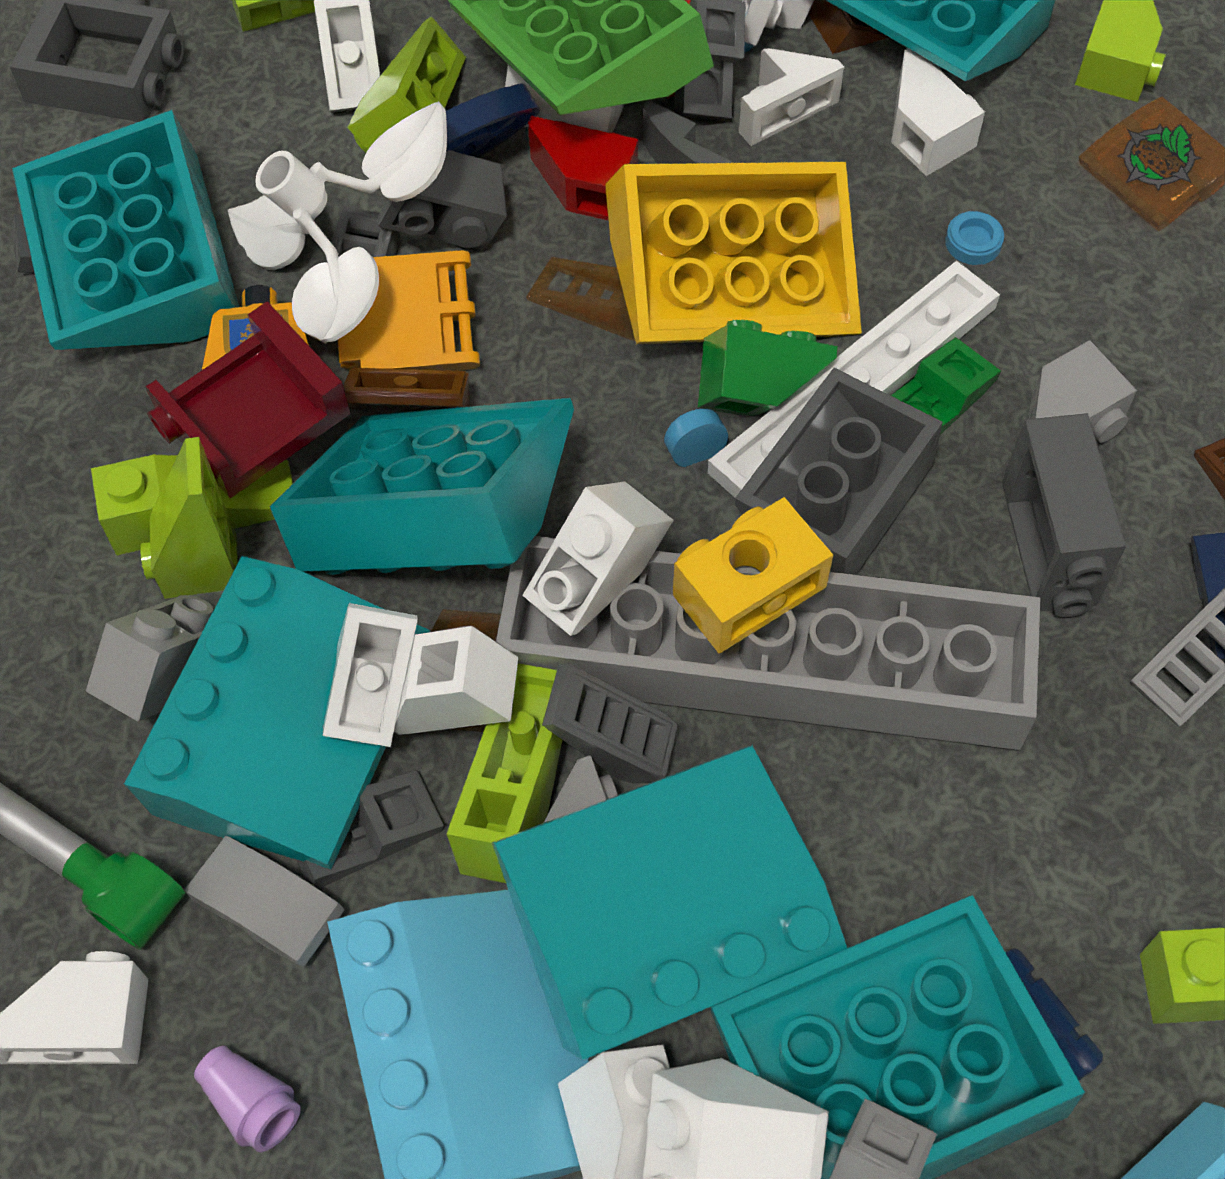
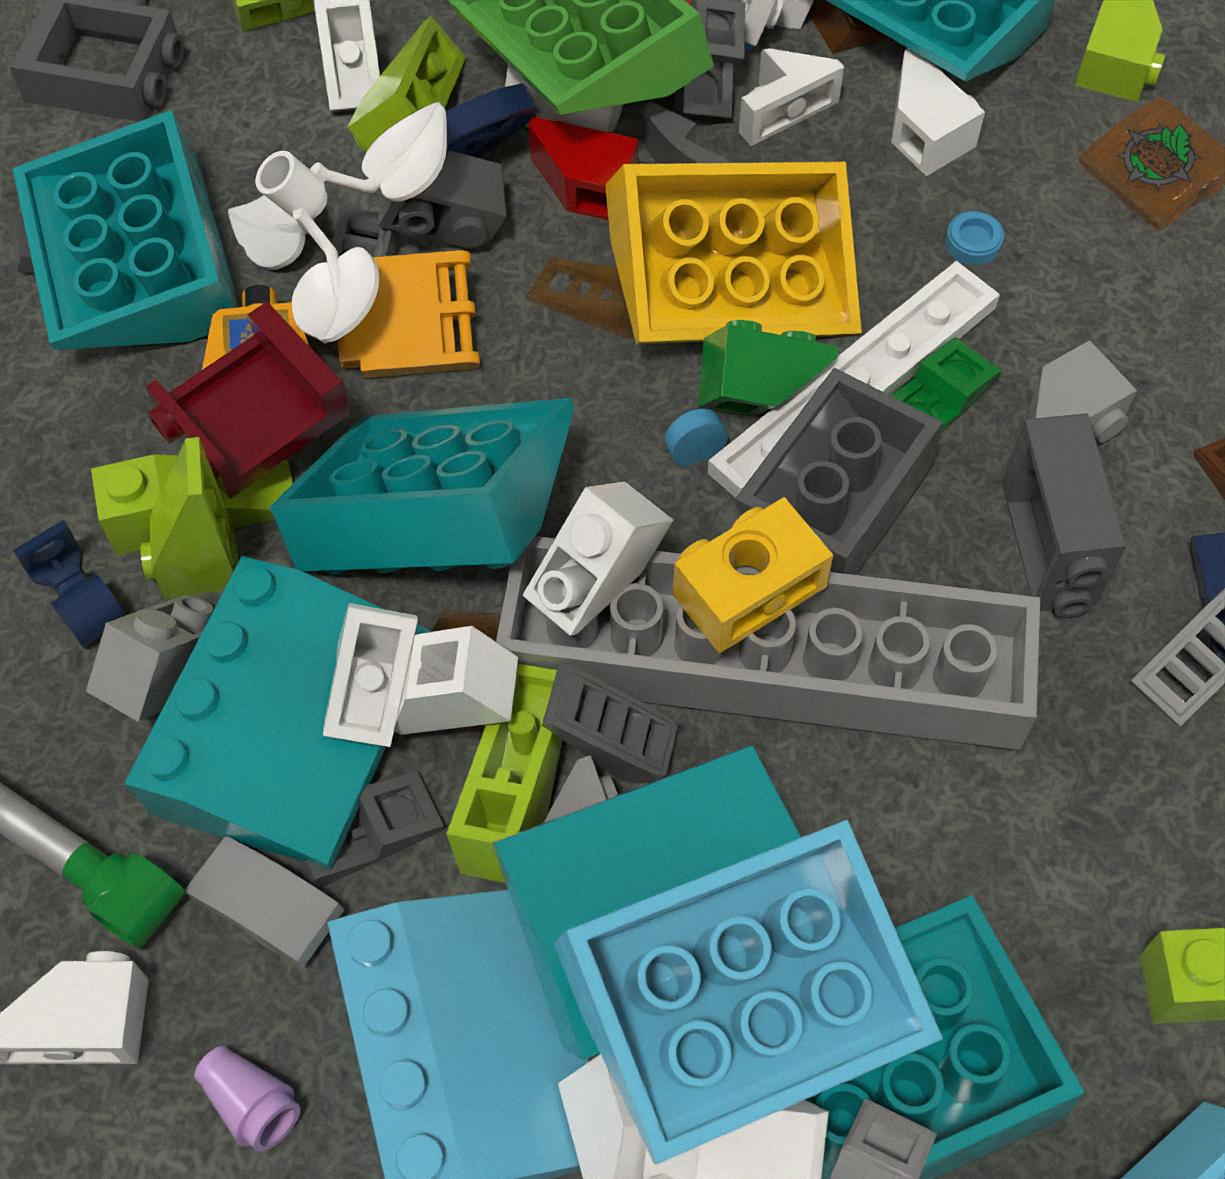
reddish brown slope [343,368,470,411] -> none
dark blue axle [1005,948,1104,1081] -> none
none -> dark blue leg [13,520,126,649]
none -> medium azure slope [554,820,943,1164]

